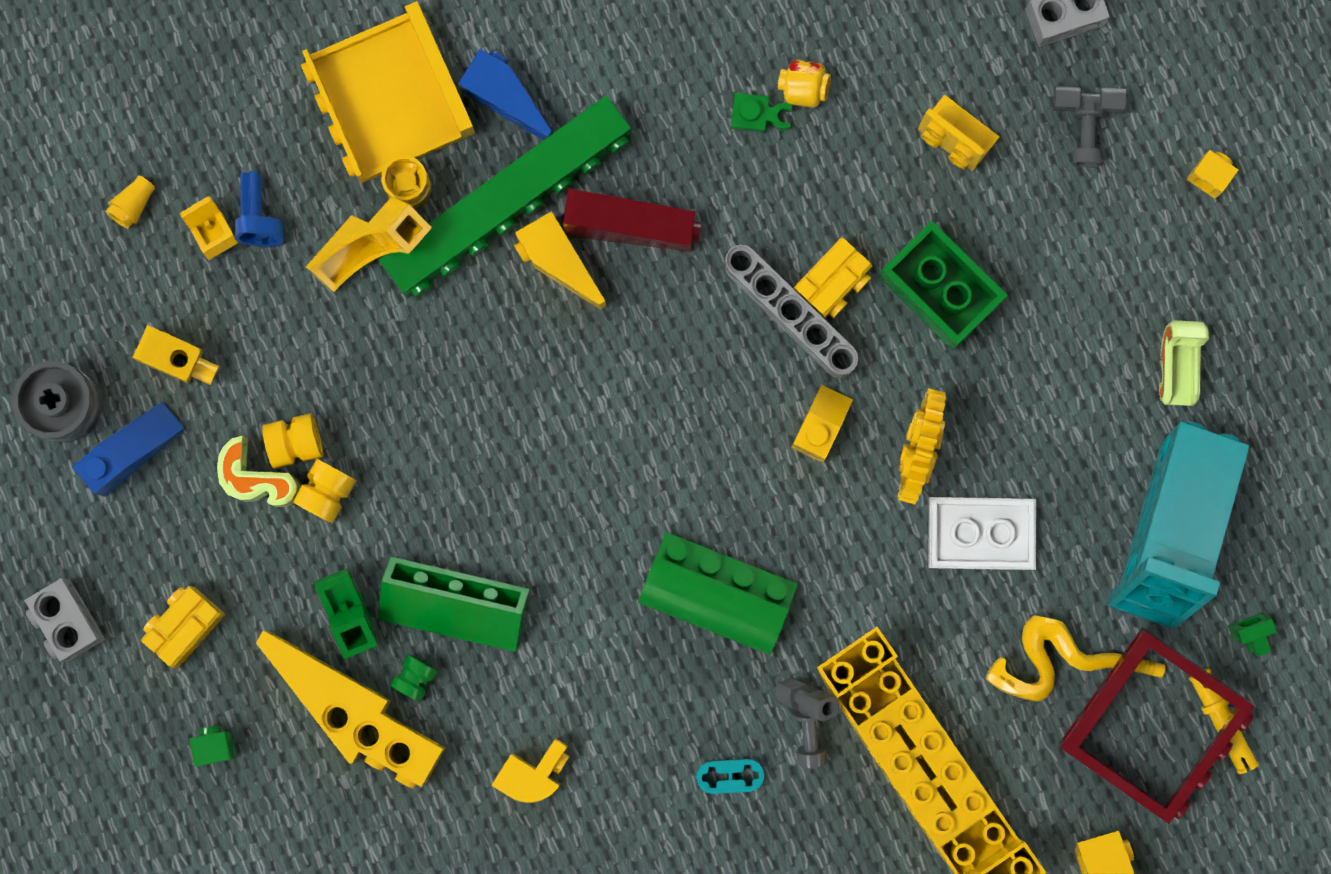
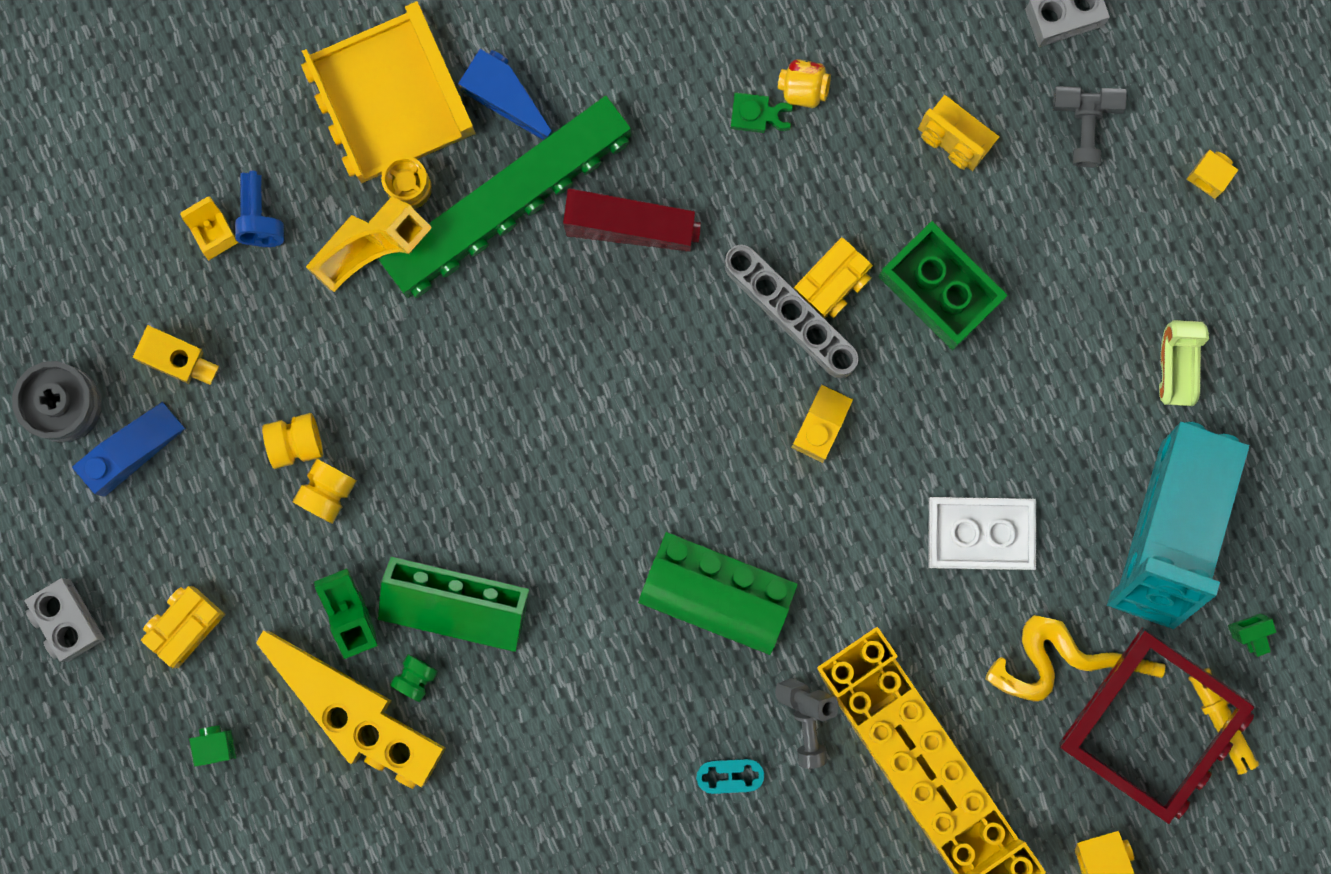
yellow cone [106,175,155,229] -> none
yellowish green animal [217,436,301,507] -> none
yellow brick [492,738,570,803] -> none
yellow slope [514,211,606,310] -> none
yellow gear [898,388,946,505] -> none

